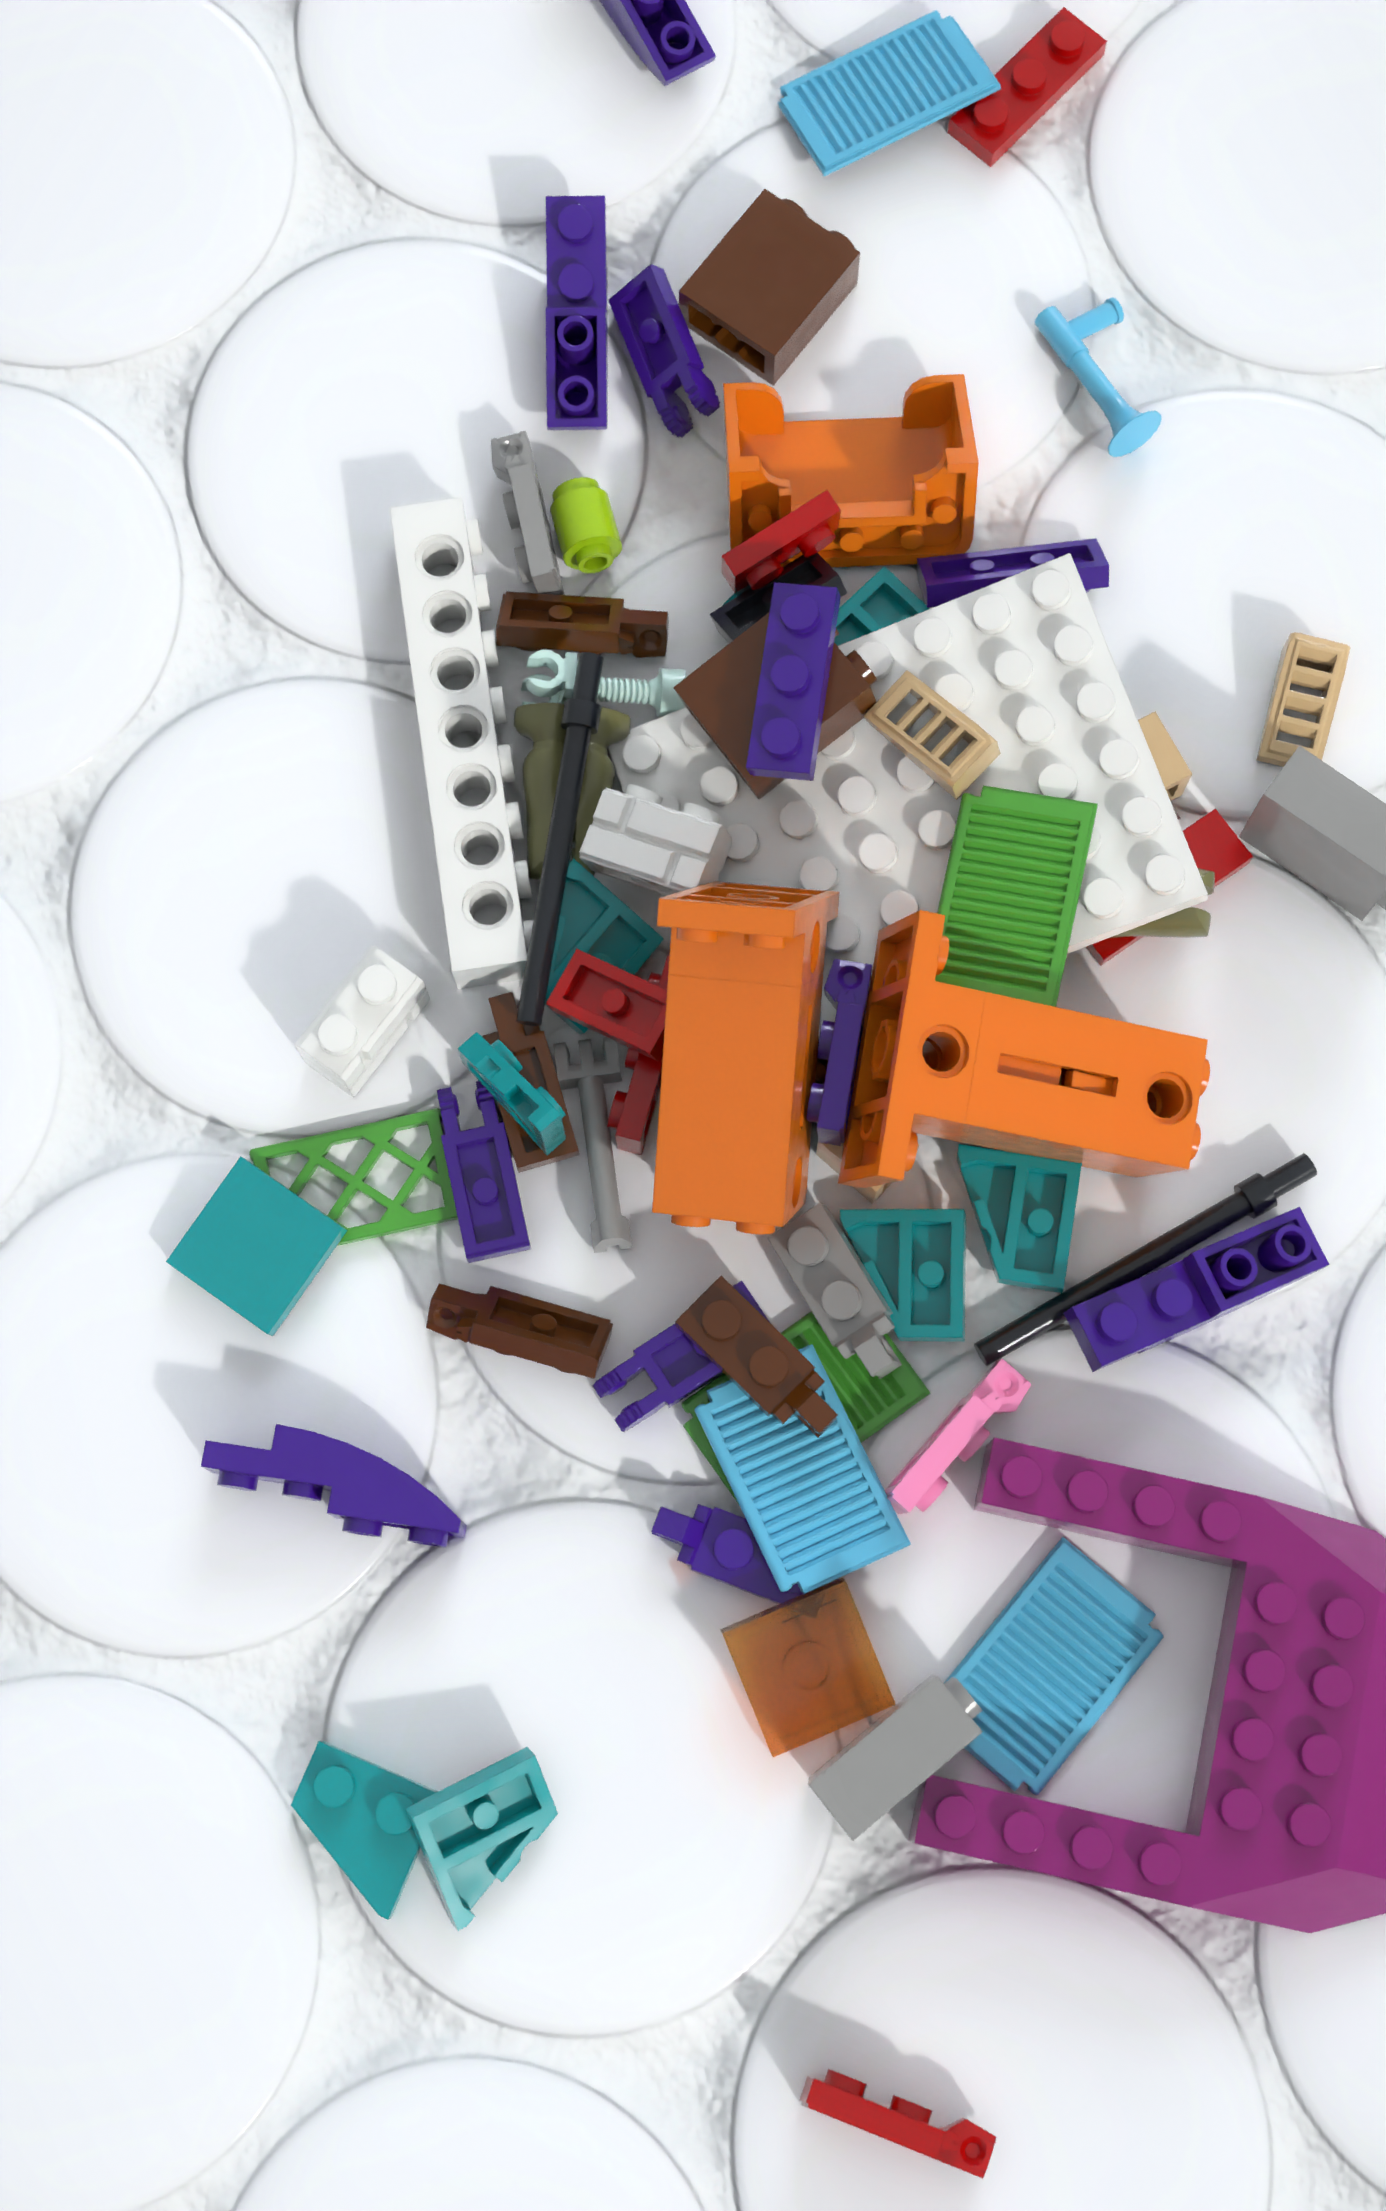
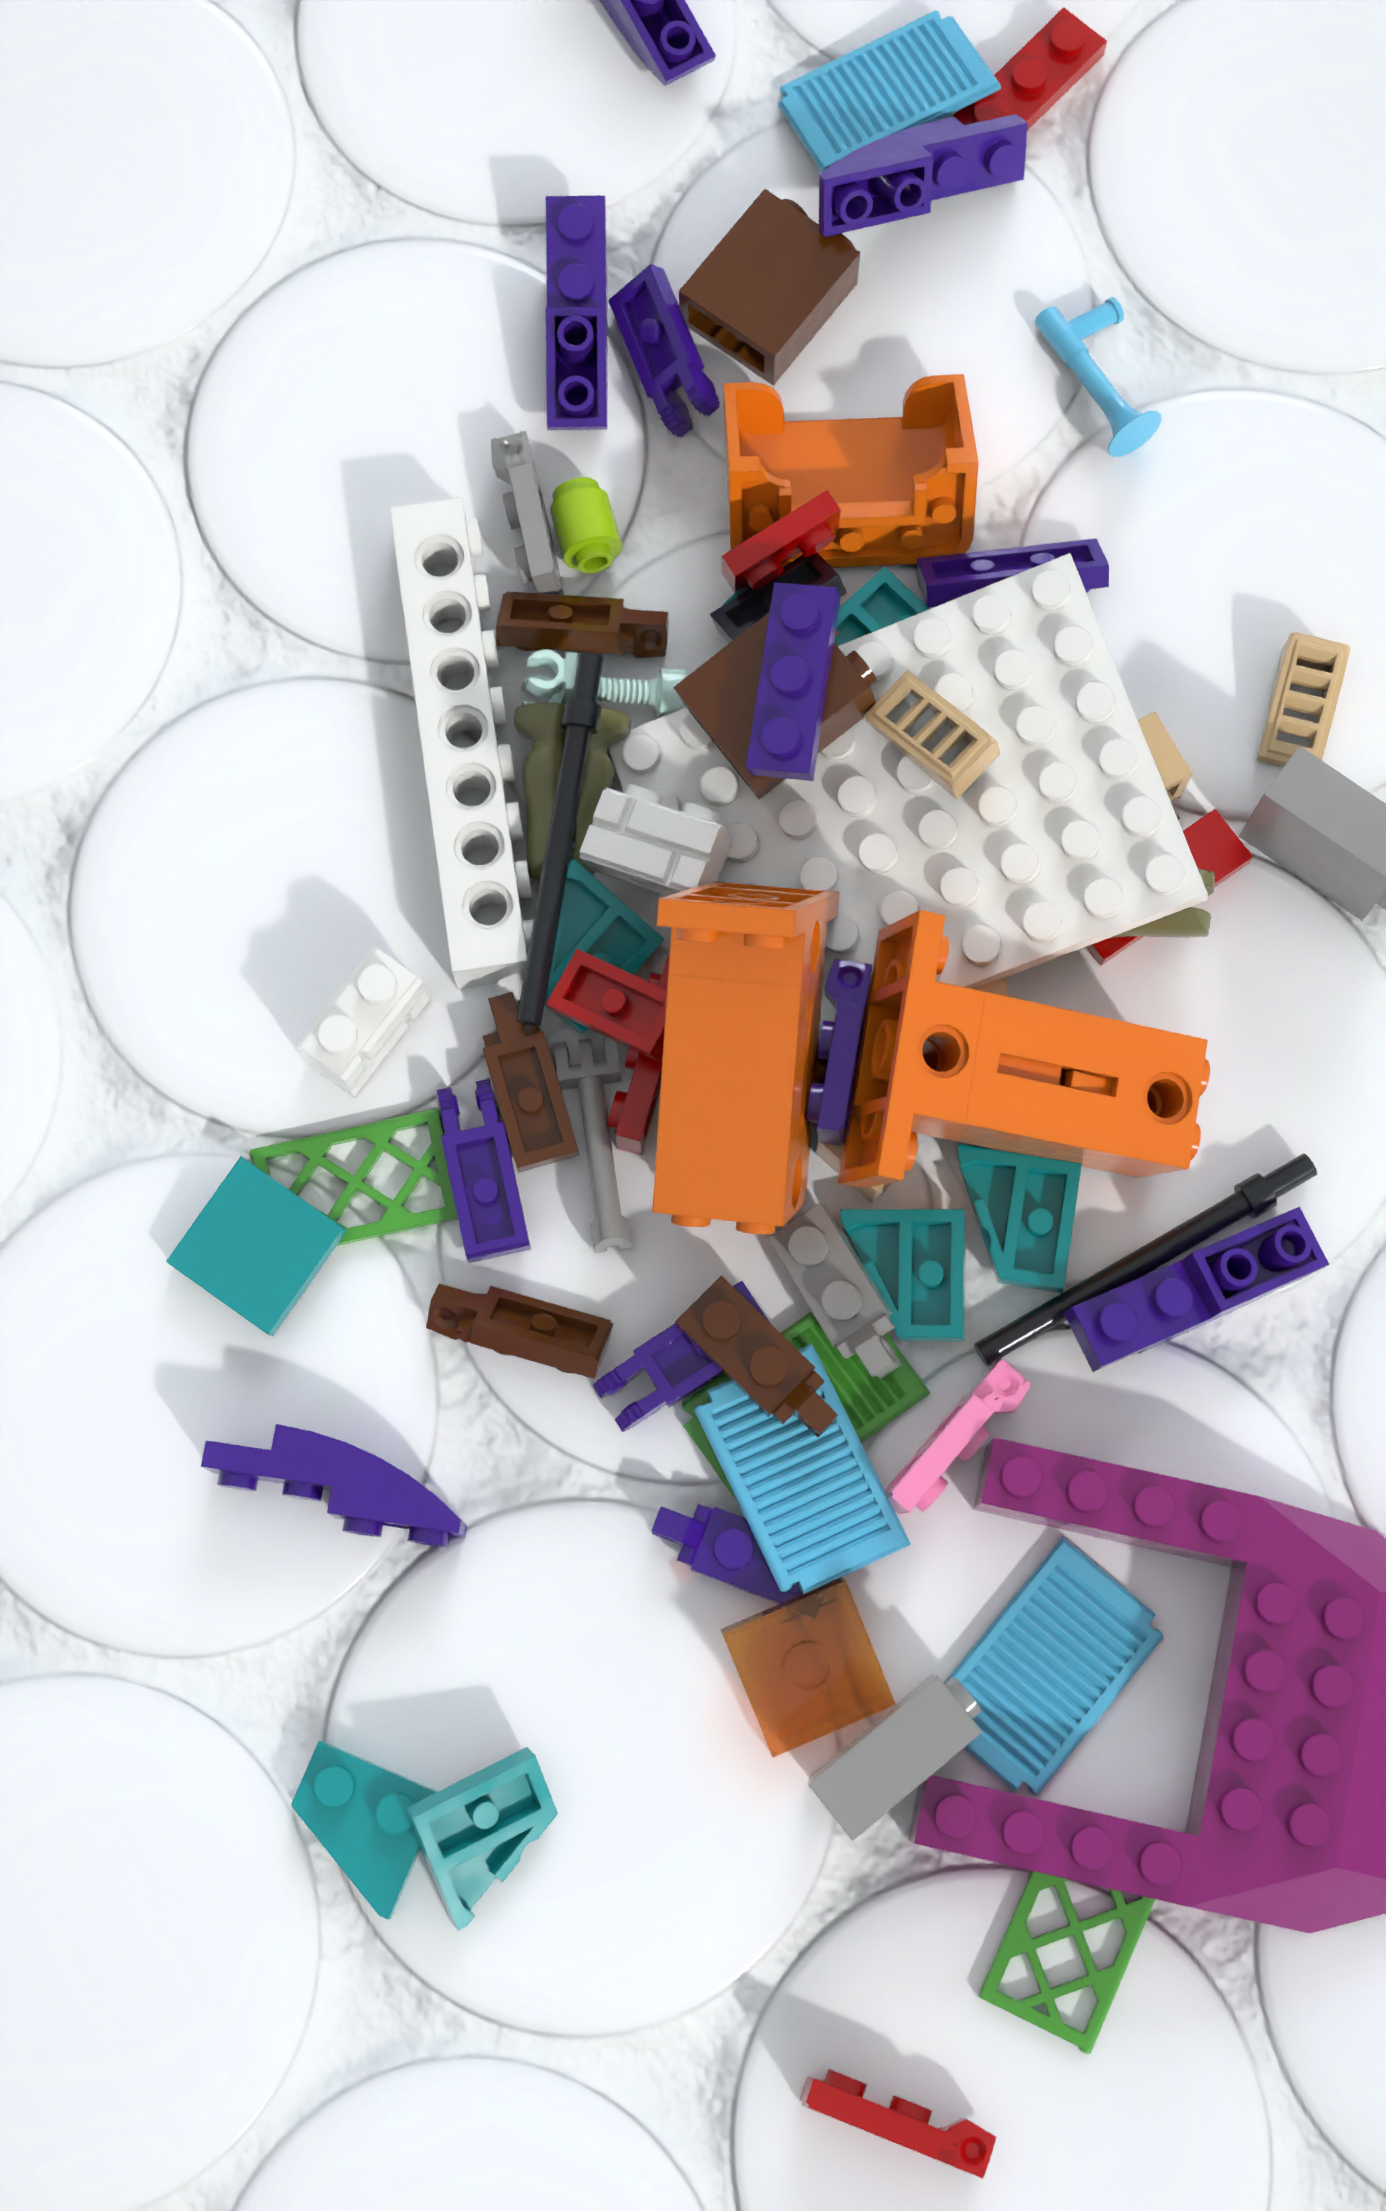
teal wing [457,1032,566,1155] -> none
bright green window [935,785,1098,1007] -> none
none -> dark purple slope [819,114,1028,237]
none -> bright green window [978,1871,1155,2054]

